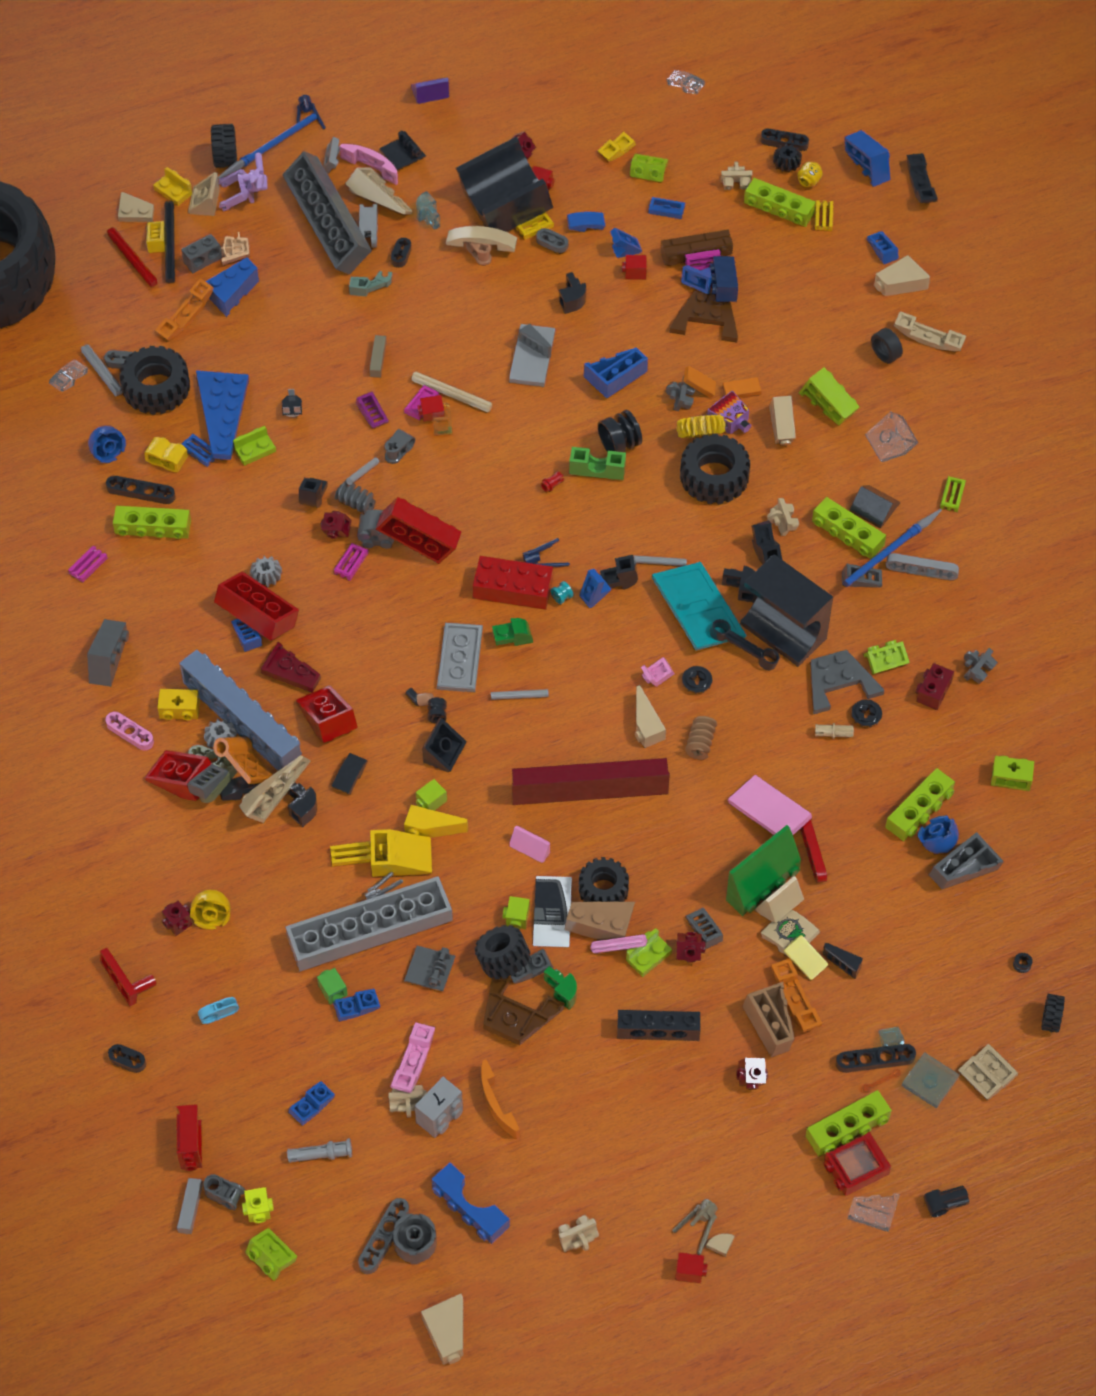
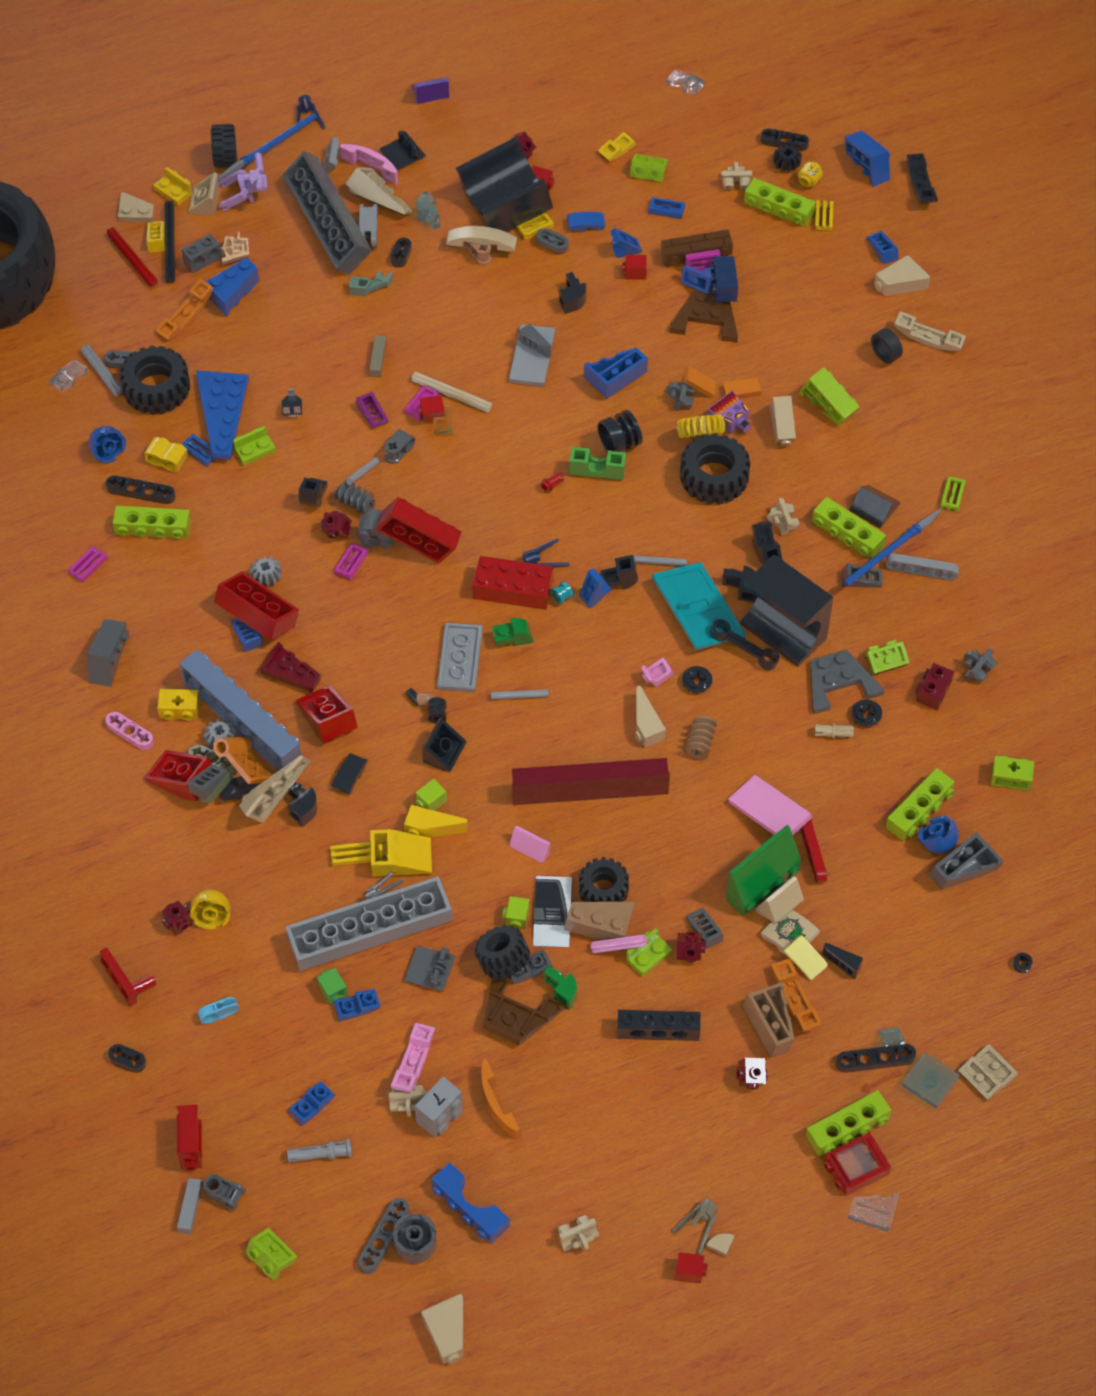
neon yellow brick [242,1187,274,1223] -> none
clear slope [865,411,919,462] -> none
black piece [923,1185,970,1217] -> none
black tyre [1041,993,1065,1033] -> none

